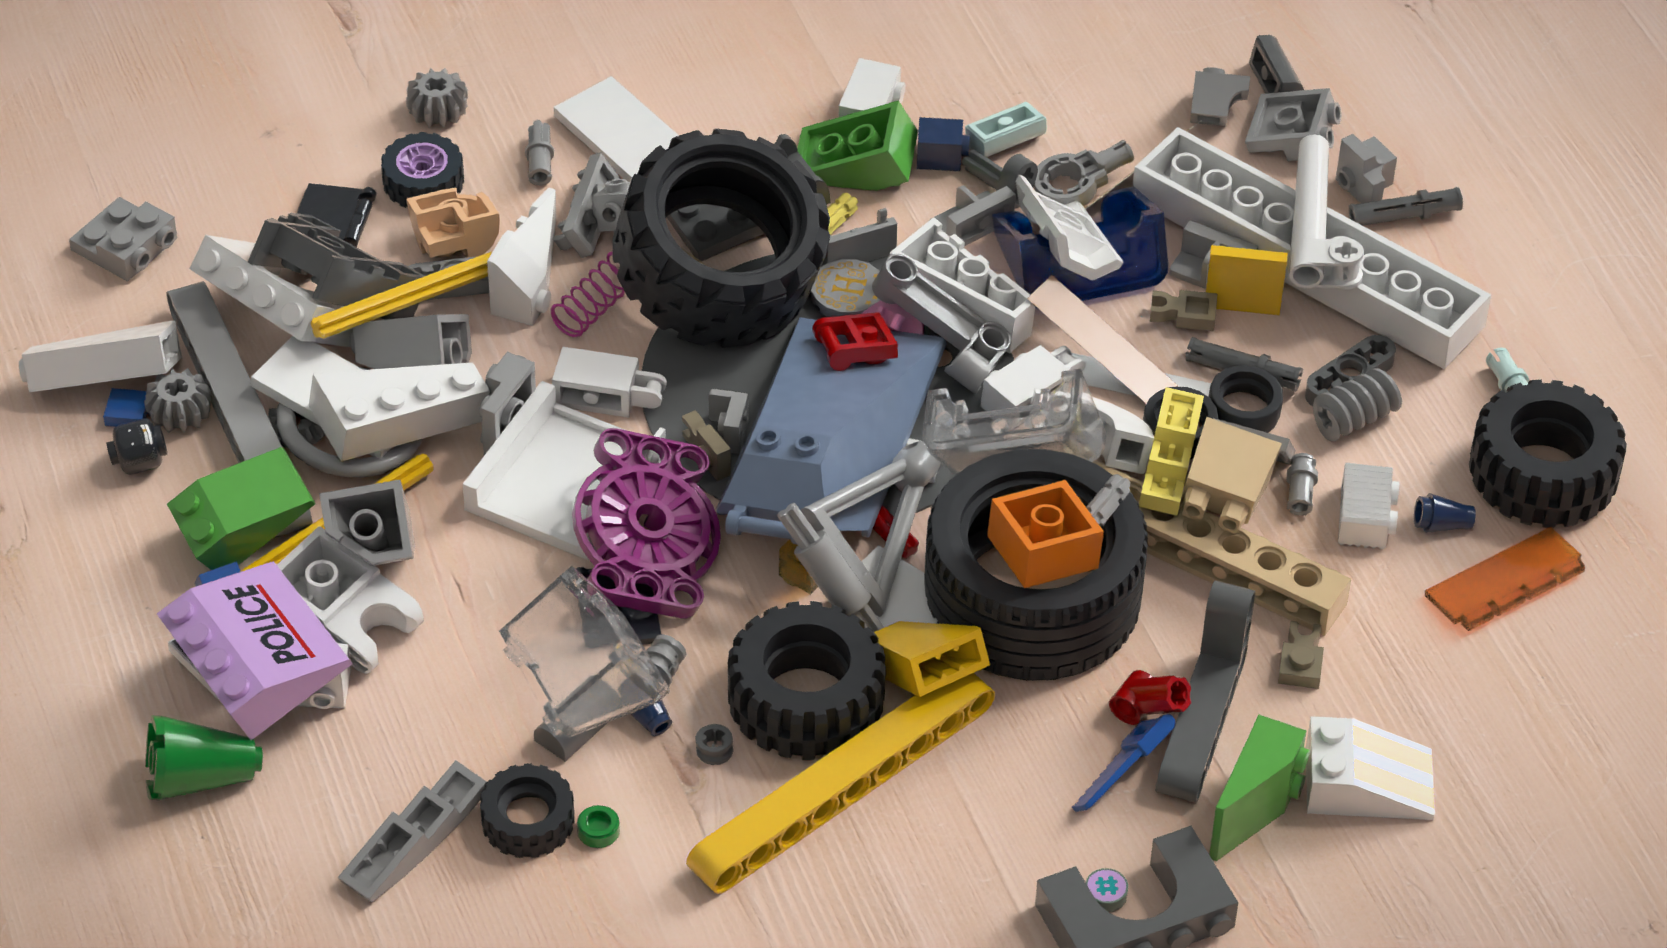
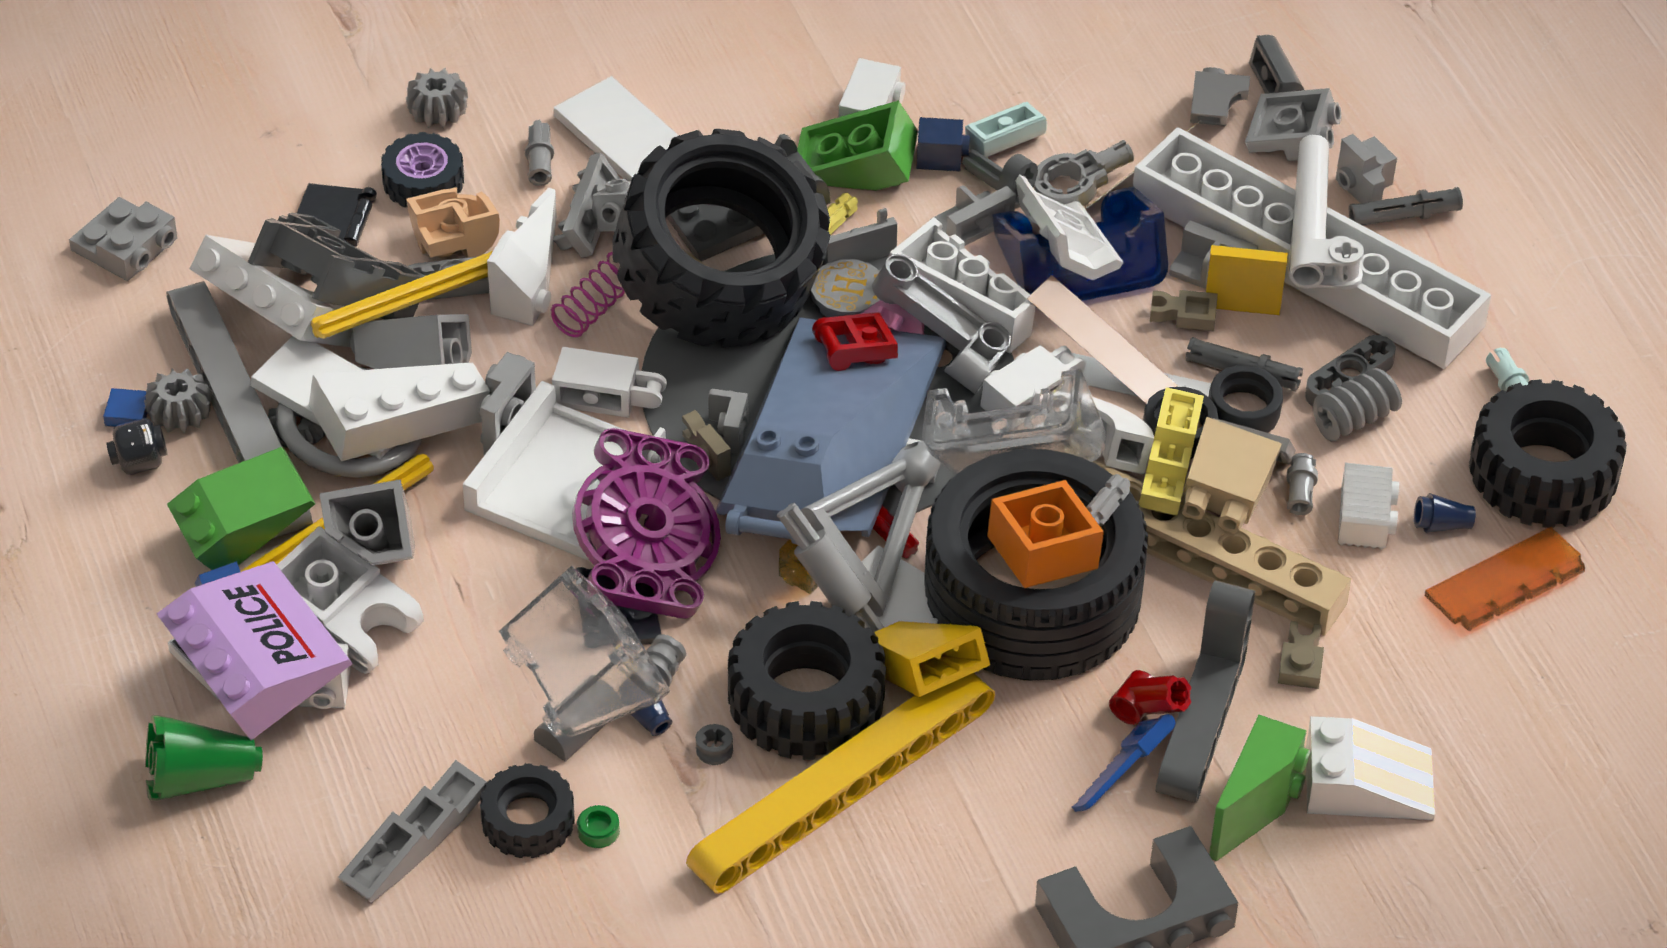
white slope [19,320,182,392] -> none
tile [1086,868,1128,912] -> none

